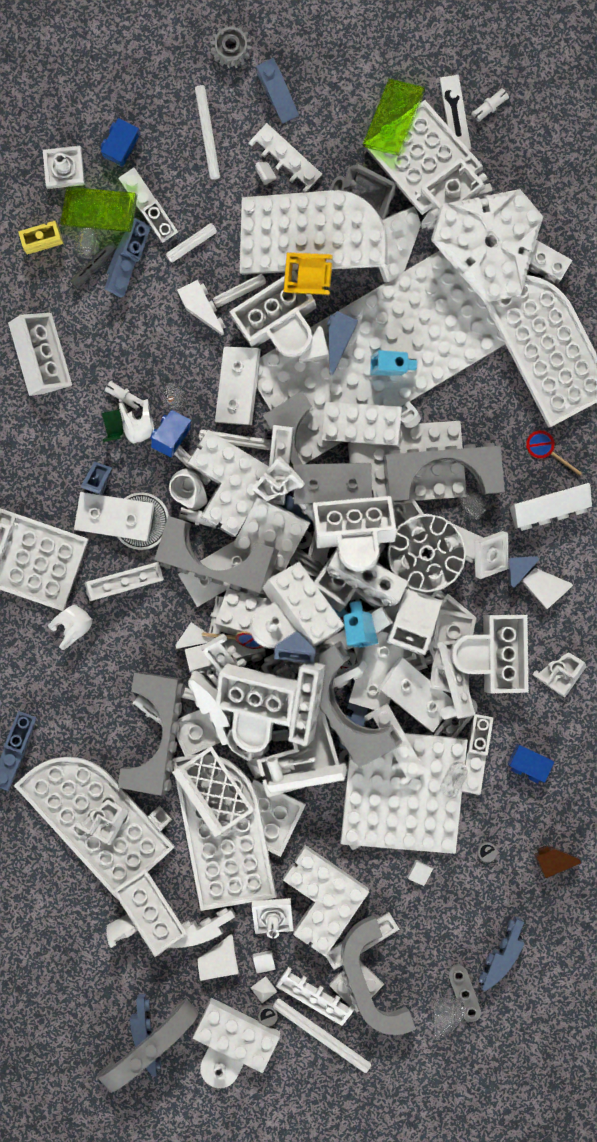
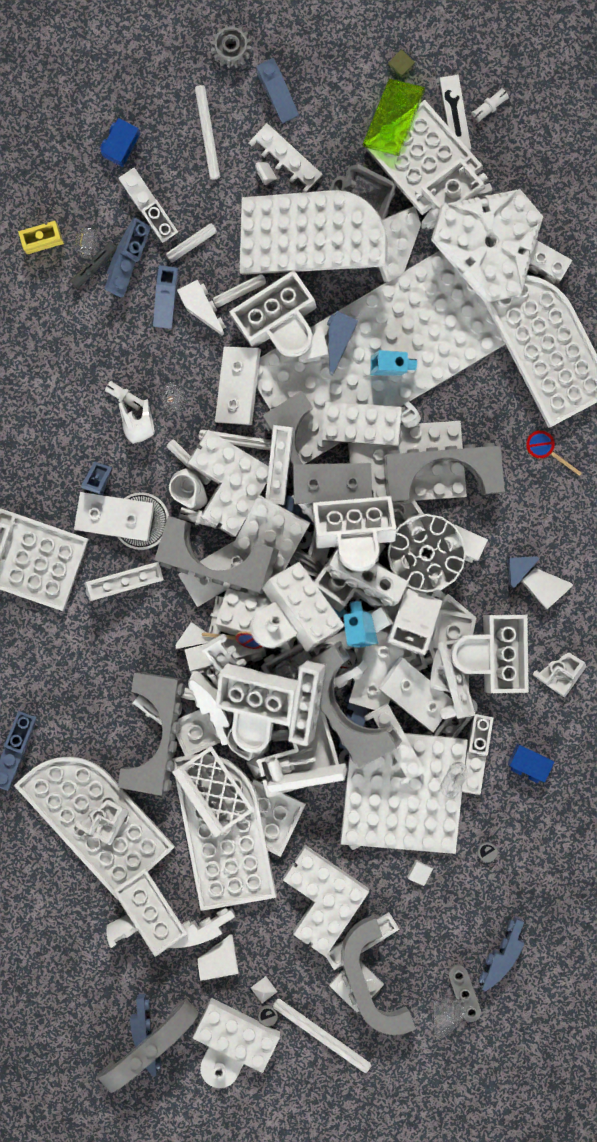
white slope [8,313,72,396] -> none
white plate [43,146,85,189] -> none
white helmet [48,605,93,650] -> none
clear neon green plate [60,187,138,232] -> none
dark green bracket [102,409,125,442] -> none
white slope [148,805,172,831] -> none
brick [150,410,191,458] -> none
white slope [252,457,305,501] -> none
white plate [252,898,294,938] -> none
white slope [253,950,276,973] -> none
sand blue slope [274,630,315,663] -> none
white hinge [276,967,355,1026] -> none
yellow container [284,253,333,295] -> none
clear head [459,492,487,520] -> none
white plate [475,531,508,579] -> none
white slope [509,483,592,531] -> none
reddish brown slope [534,846,581,878] -> none
none -> sand blue slope [153,265,180,329]
none -> olive tile [388,49,415,78]

